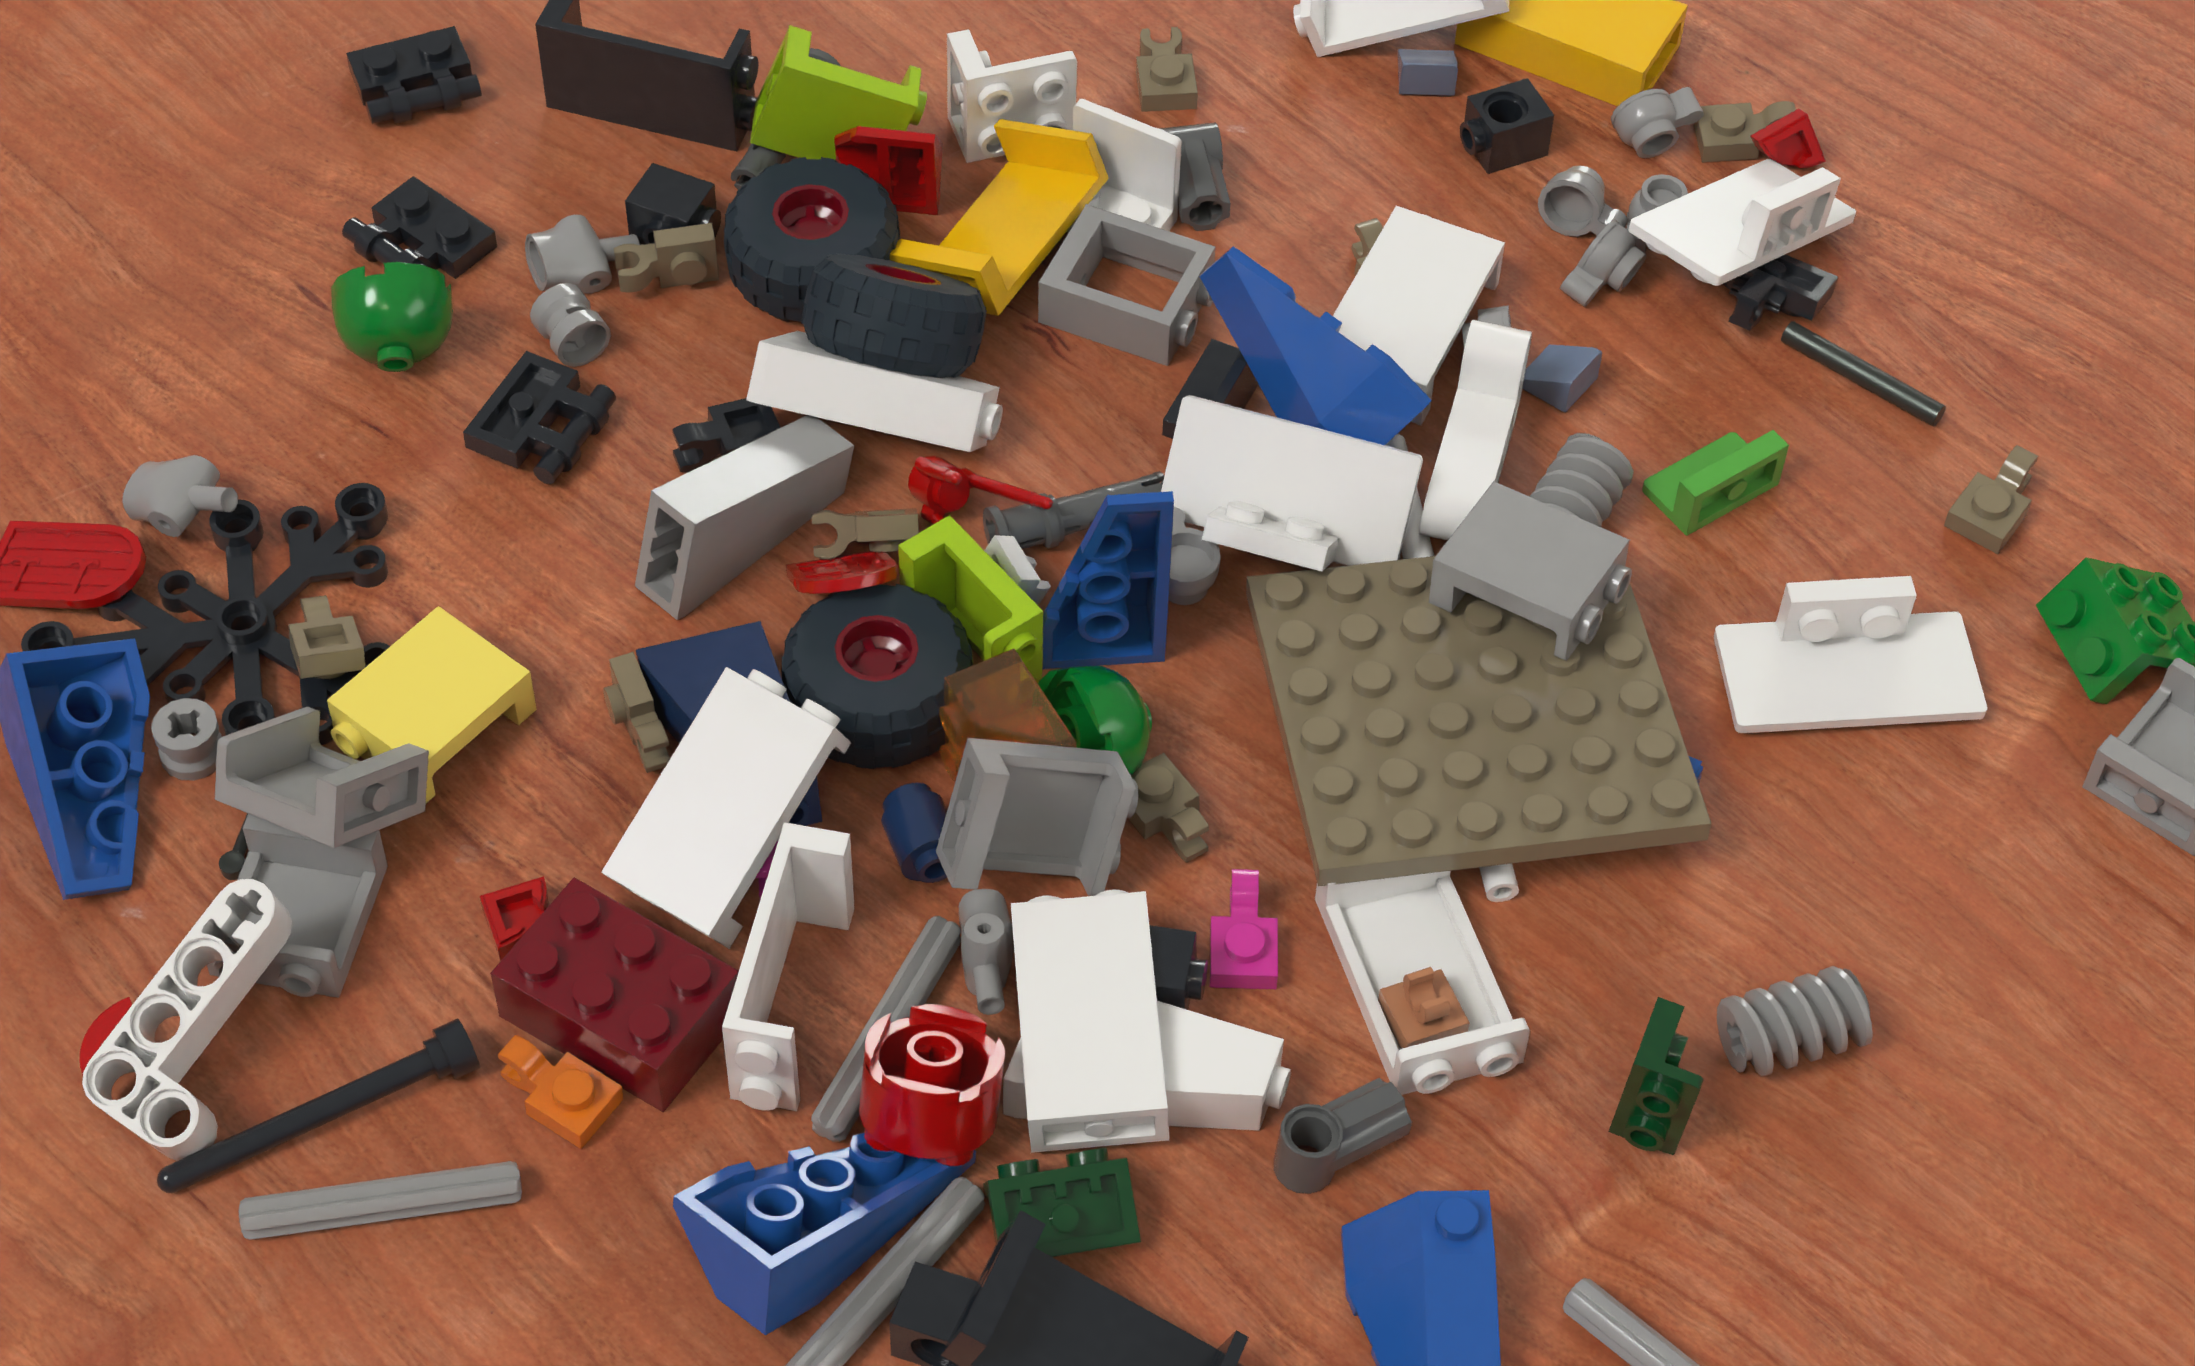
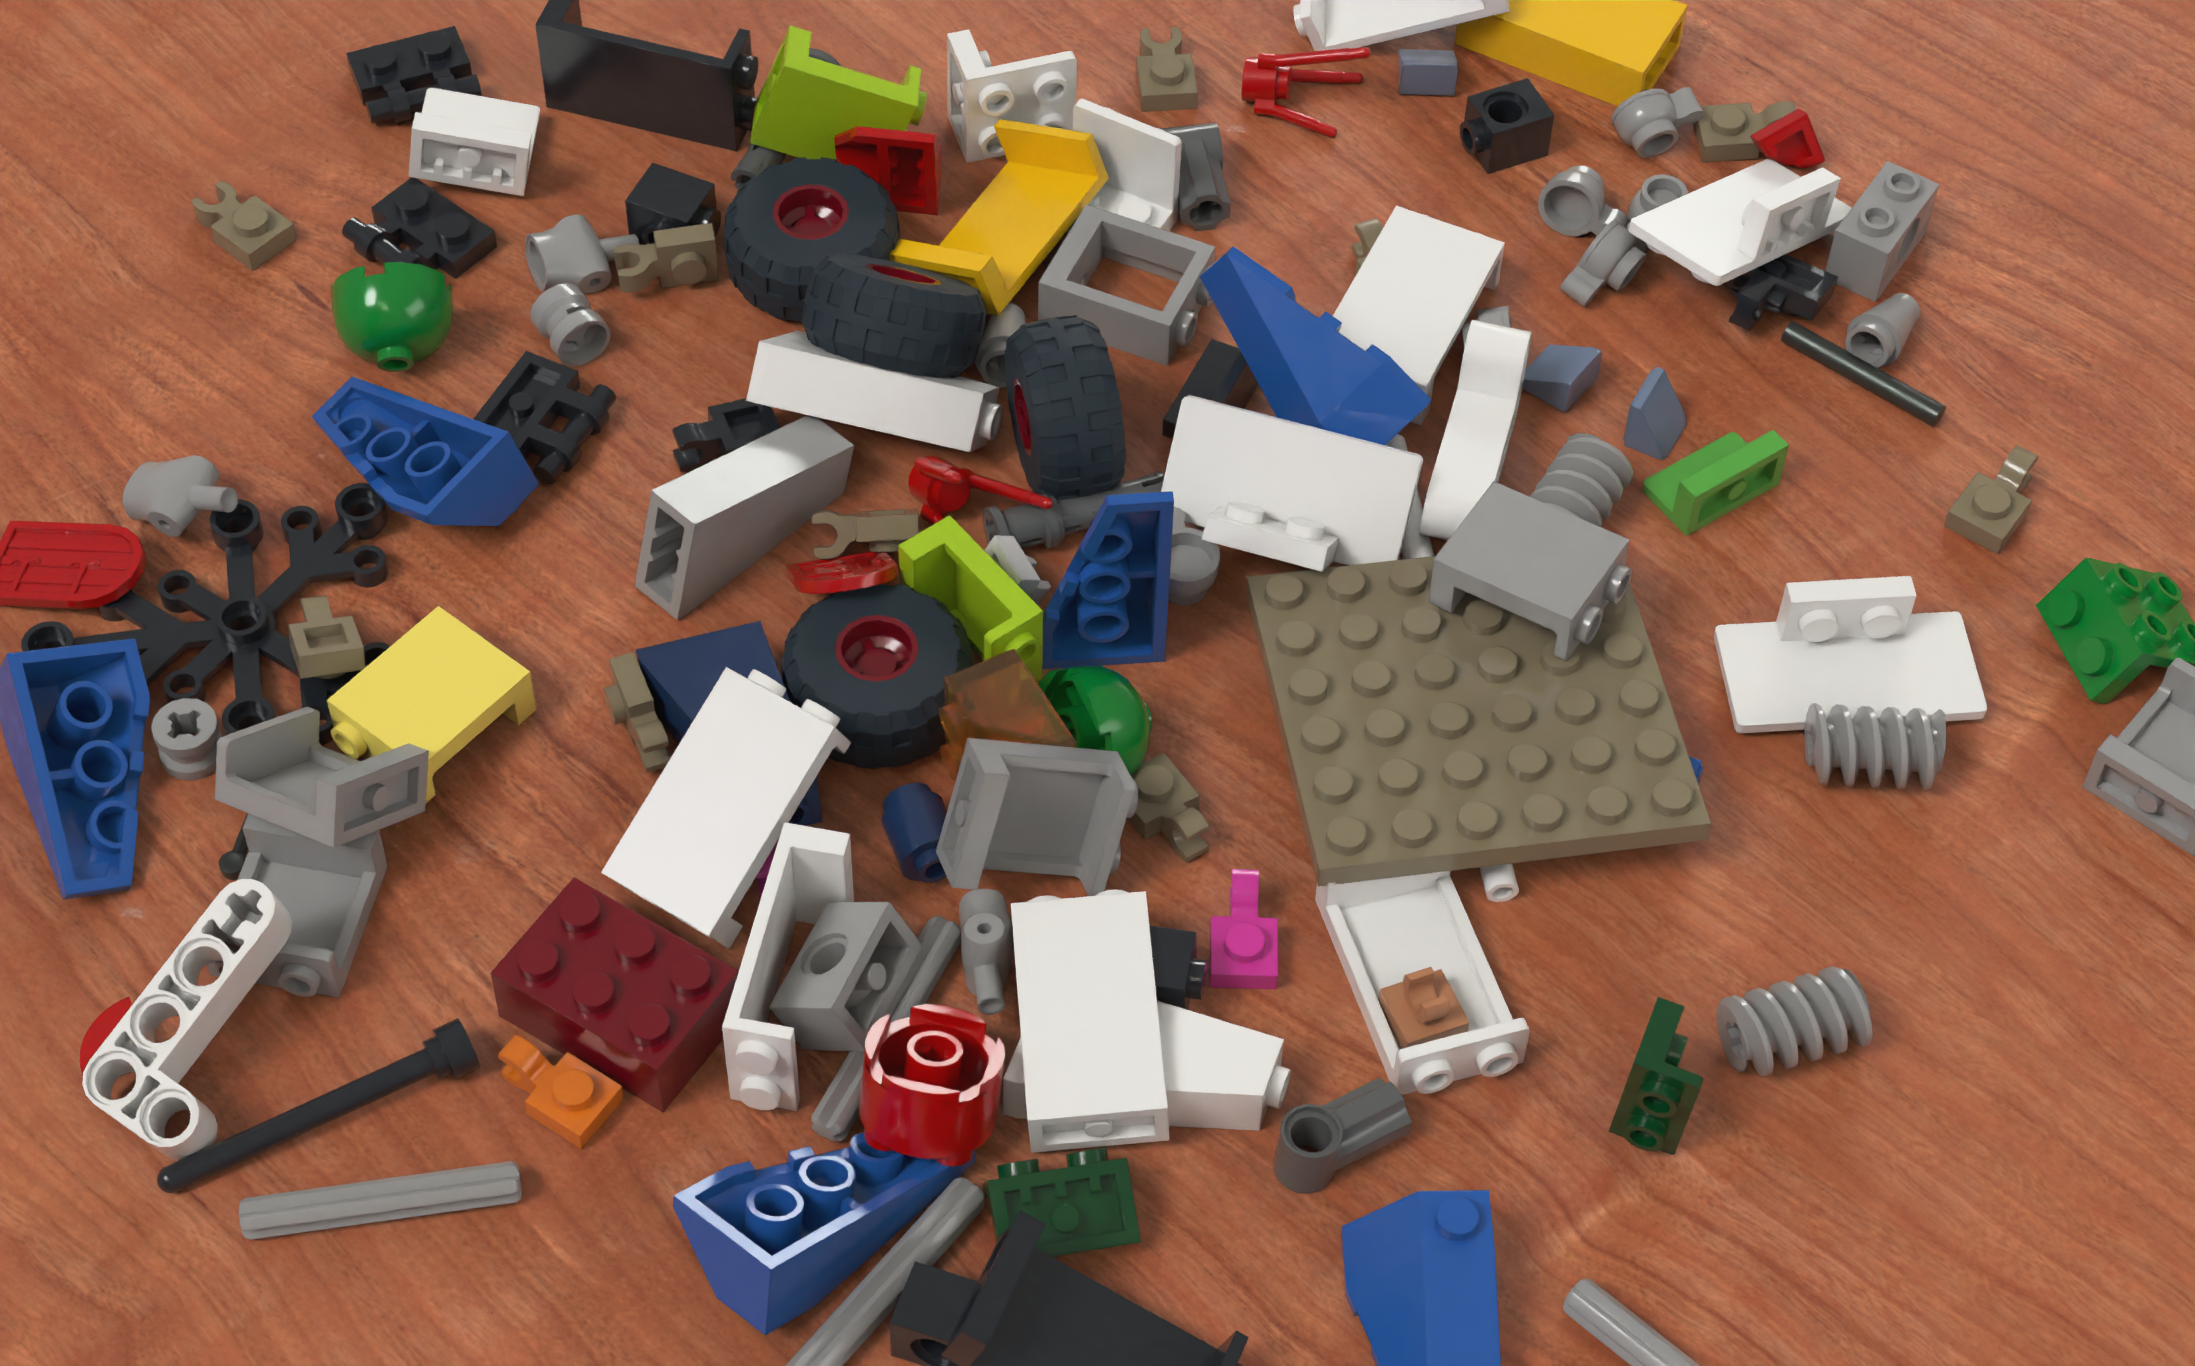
red tile [480,876,549,961] -> none
none -> dark tan plate [192,181,297,271]
none -> blue wedge [312,377,539,526]
none -> white bracket [409,88,540,196]
none -> light grey brick [769,902,922,1052]
none -> light grey cone [975,303,1026,388]
none -> black wheel [1004,315,1126,500]
none -> red plant [1241,47,1371,137]
none -> sand blue slope [1623,367,1686,460]
none -> light grey piece [1804,703,1946,791]
none -> light grey brick [1825,161,1940,302]
none -> light grey cone [1845,293,1920,368]

